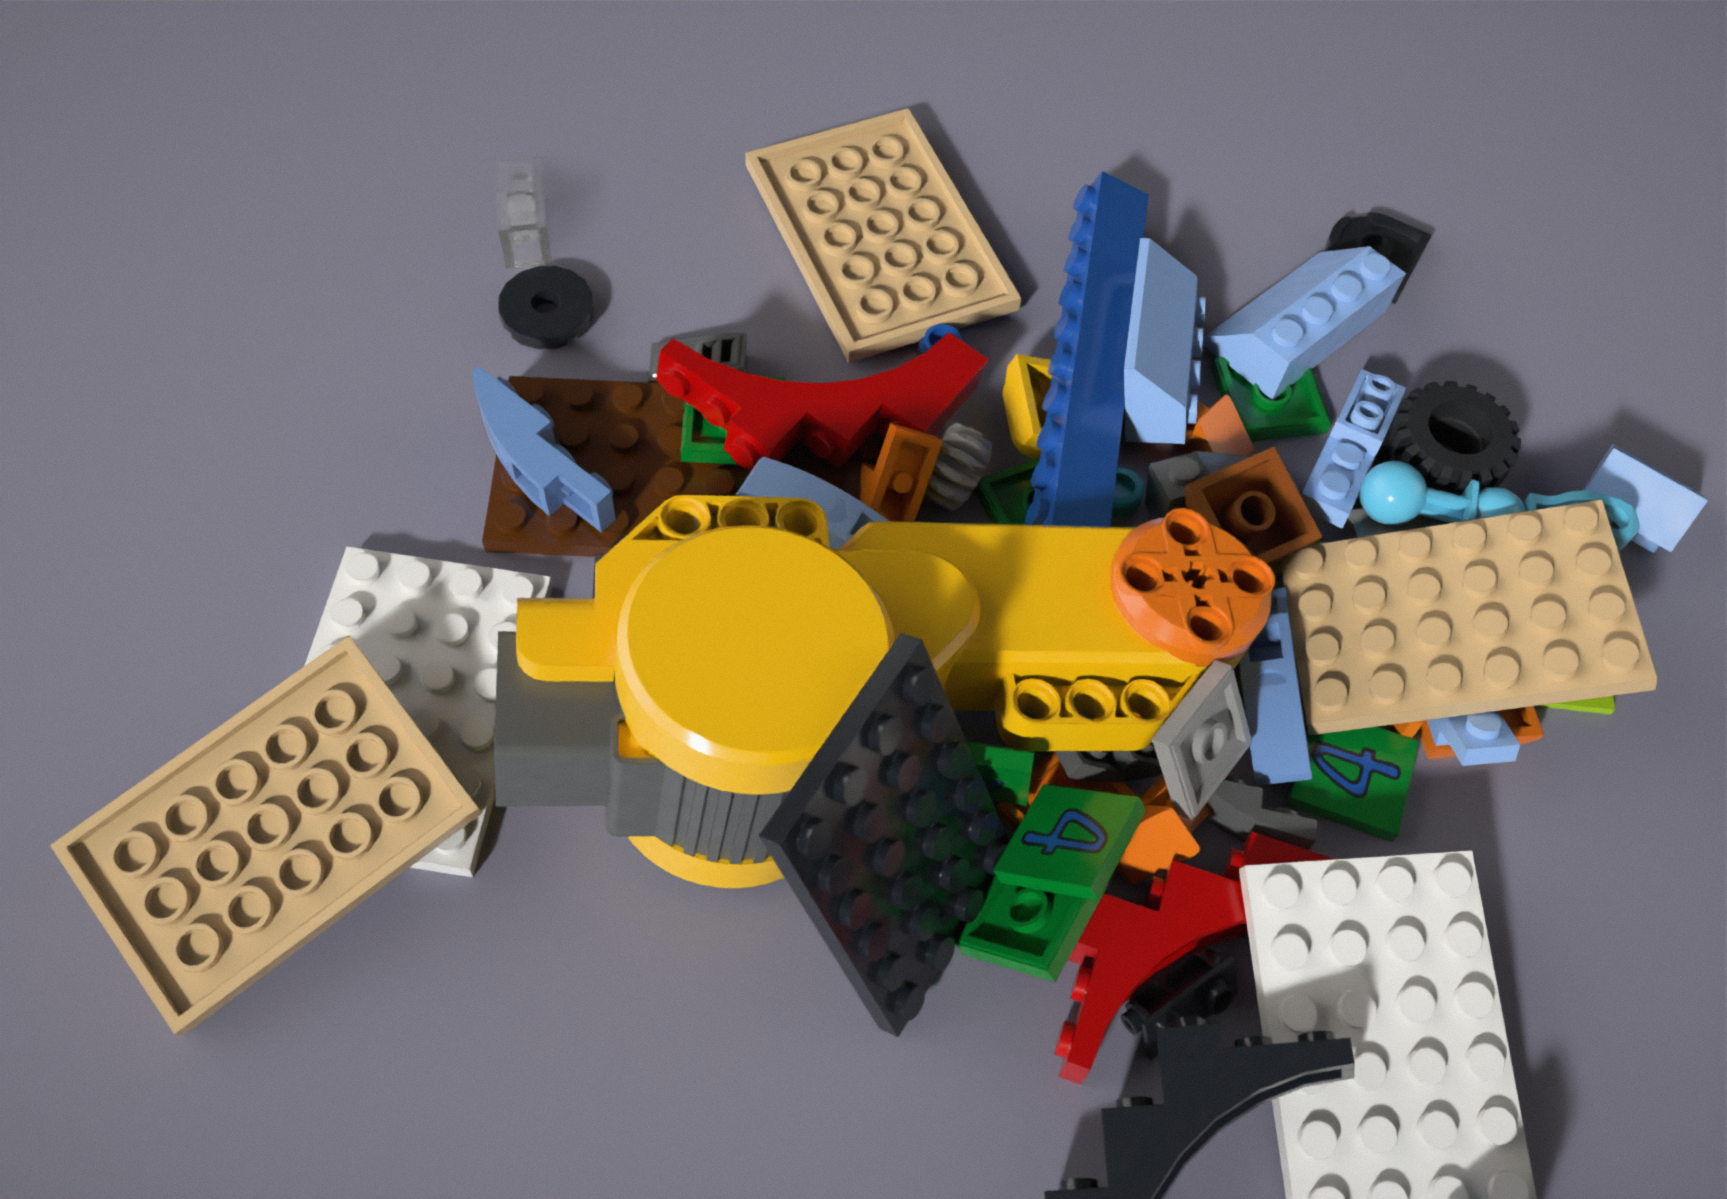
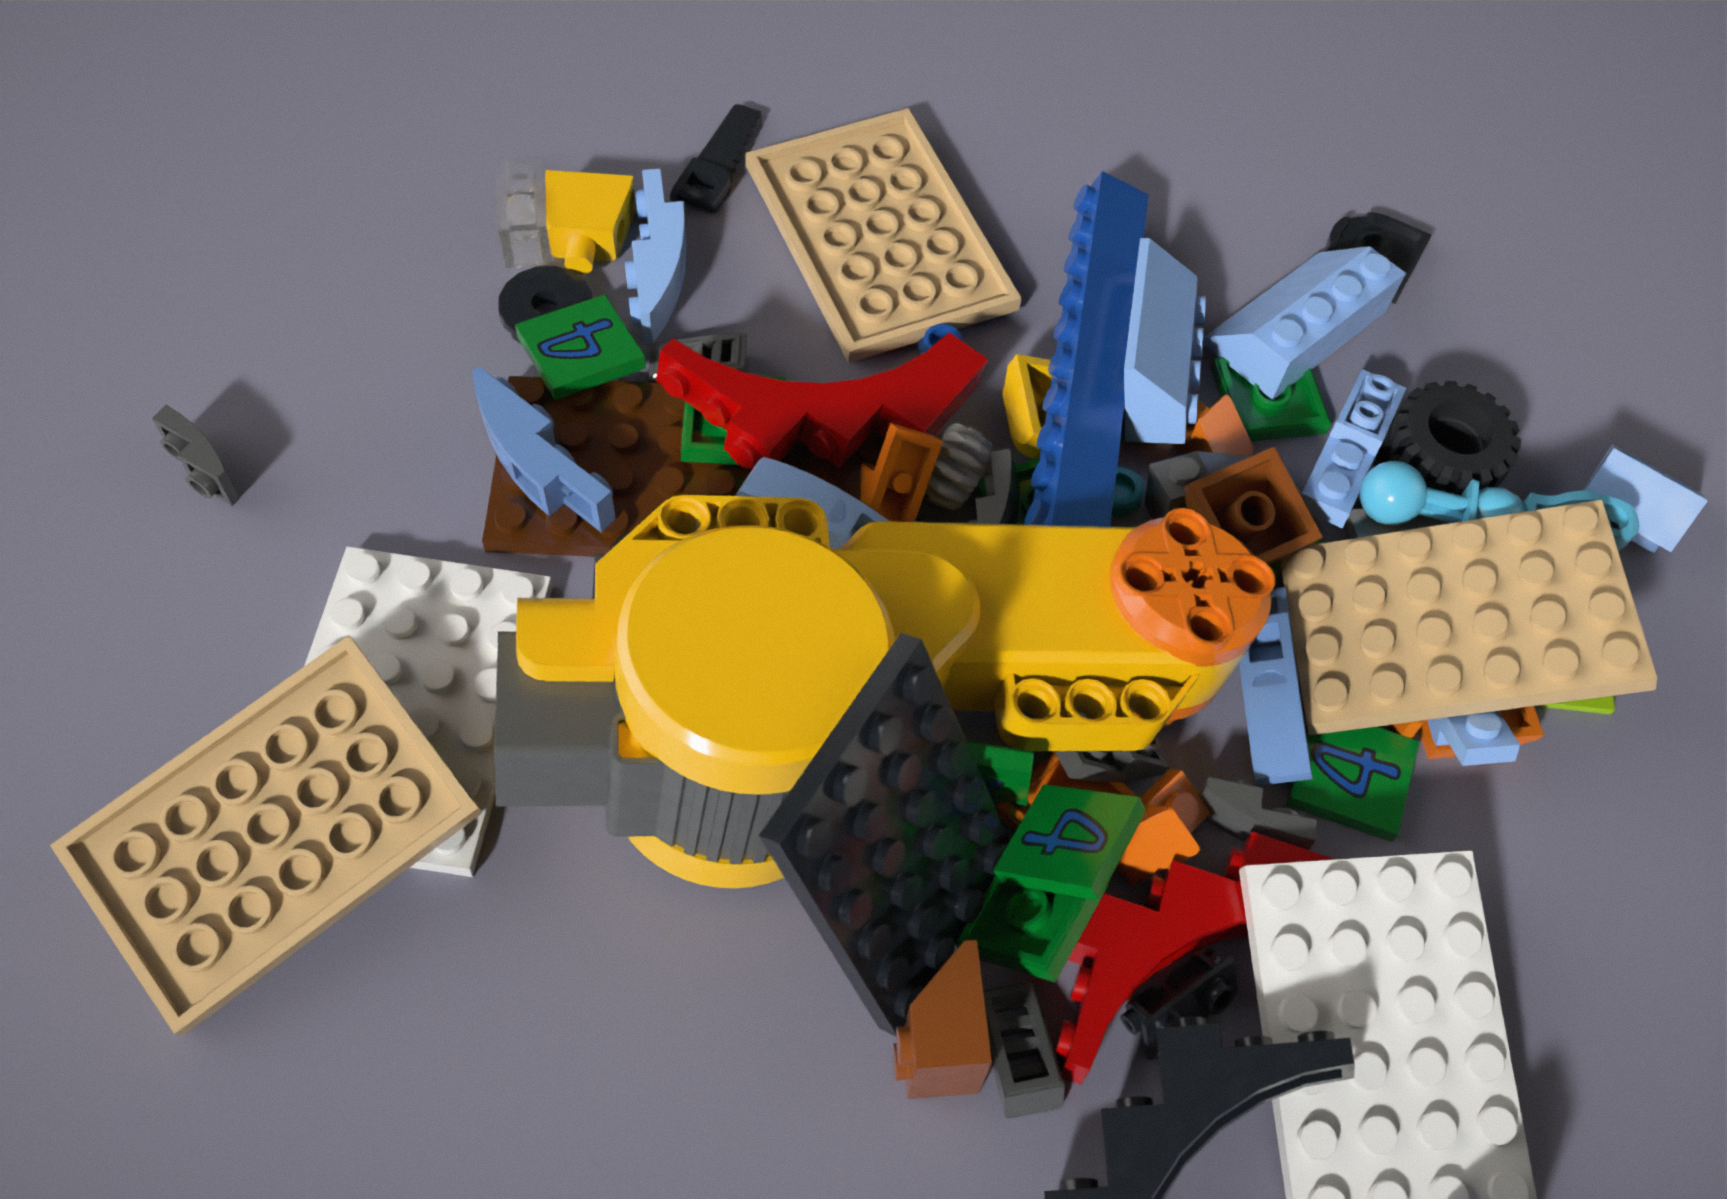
light grey tile [1152,660,1252,820] -> none
none -> dark grey slope [152,405,239,506]
none -> green tile [515,294,646,400]
none -> yellow torso [545,170,636,275]
none -> light blue slope [624,169,687,345]
none -> black piece [670,104,761,213]
none -> dark orange slope [892,940,992,1099]
none -> dark grey slope [969,448,1020,525]
none -> dark grey slope [983,980,1065,1118]

